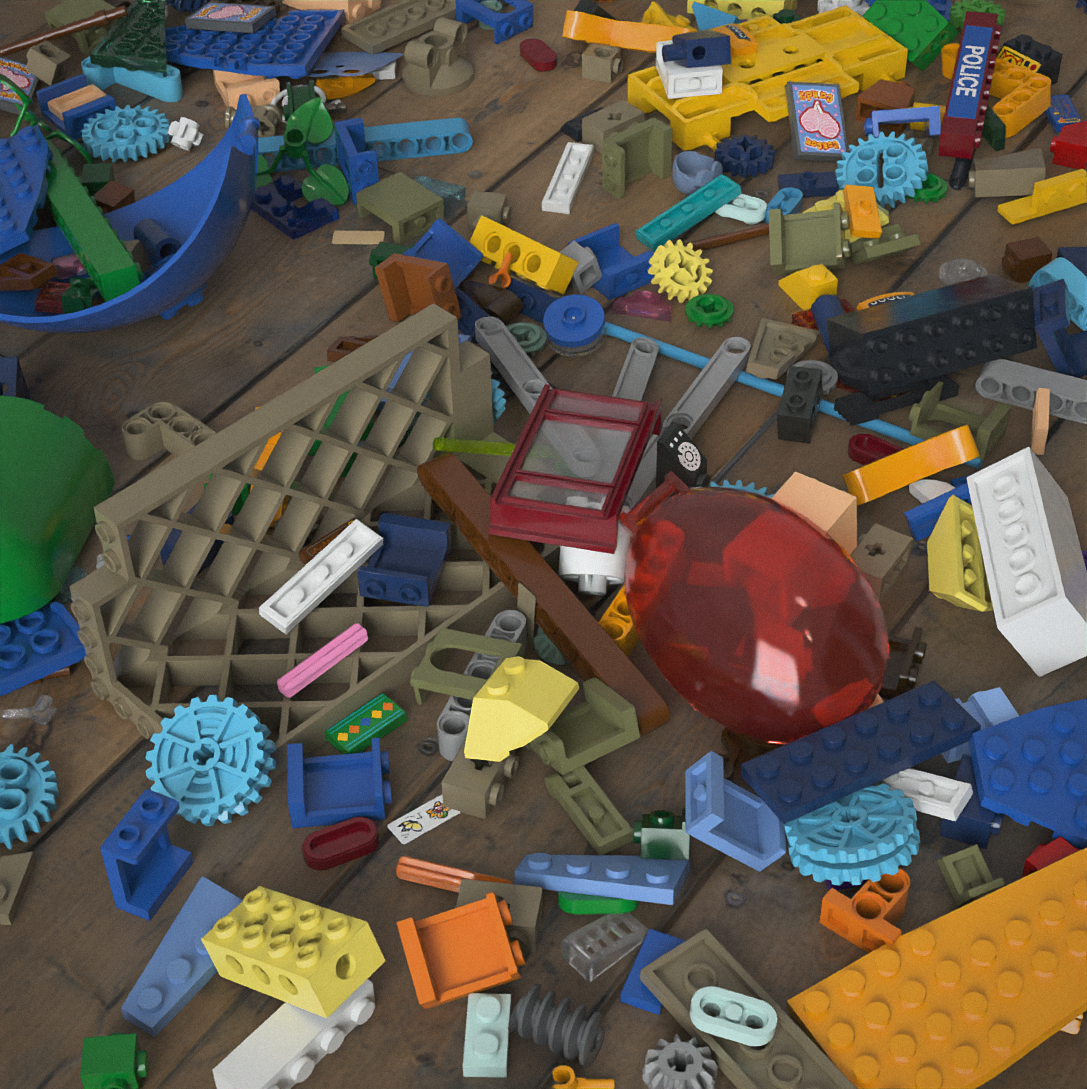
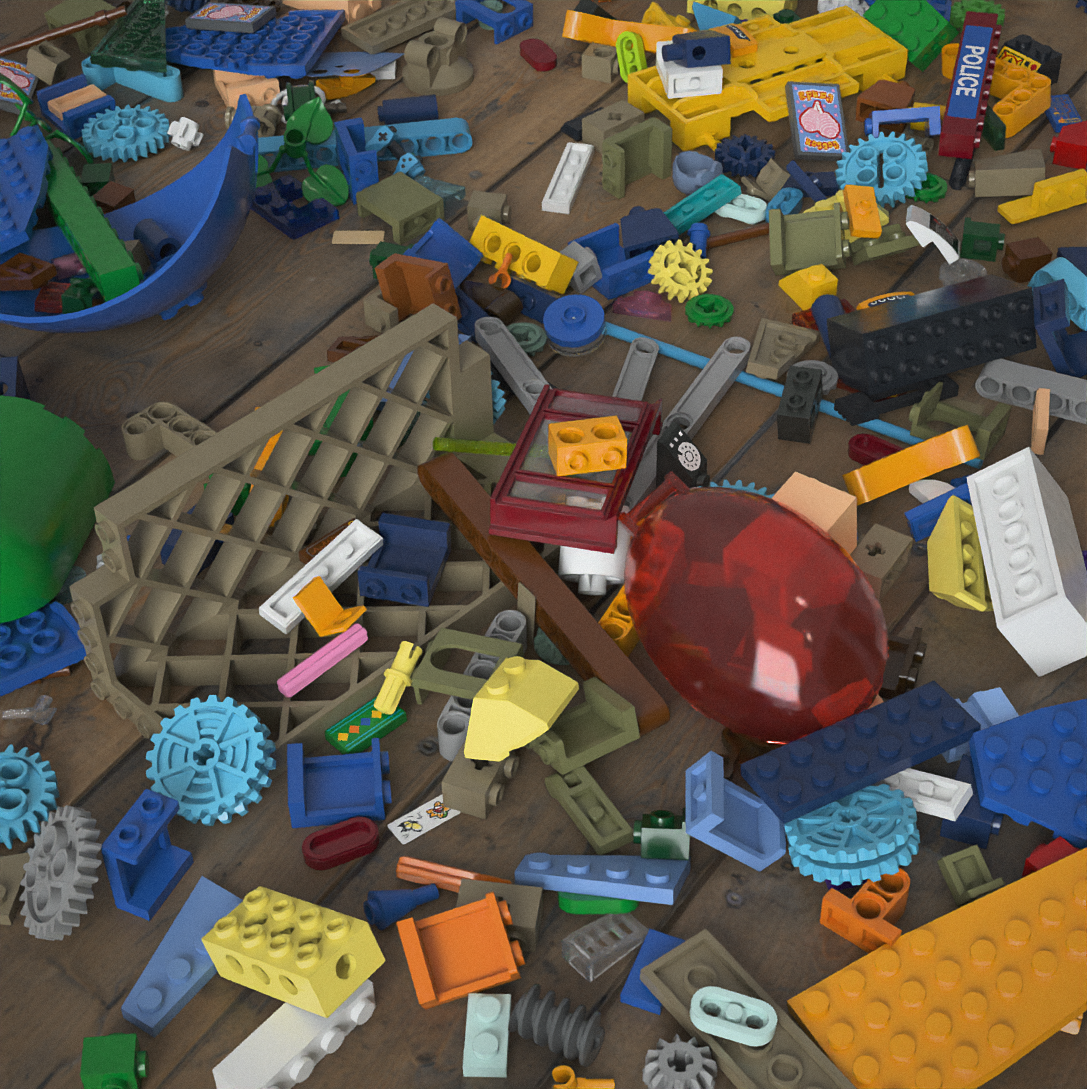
none -> light grey gear [19,805,102,941]
none -> light orange bracket [293,576,367,637]
none -> dark tan bracket [363,289,399,334]
none -> blue cone [363,883,439,930]
none -> dark azure piece [365,125,426,181]
none -> light yellow axle [374,641,423,715]
none -> dark blue brick [377,94,438,125]
none -> light orange brick [548,415,627,477]
none -> lime plate [616,31,647,83]
none -> dark blue torso [620,206,679,260]
none -> blue pin [687,223,711,259]
none -> dark tan bracket [741,158,791,202]
none -> dark blue plate [786,160,827,203]
none -> white slope [906,205,960,265]
none -> dark green brick [960,217,1005,262]

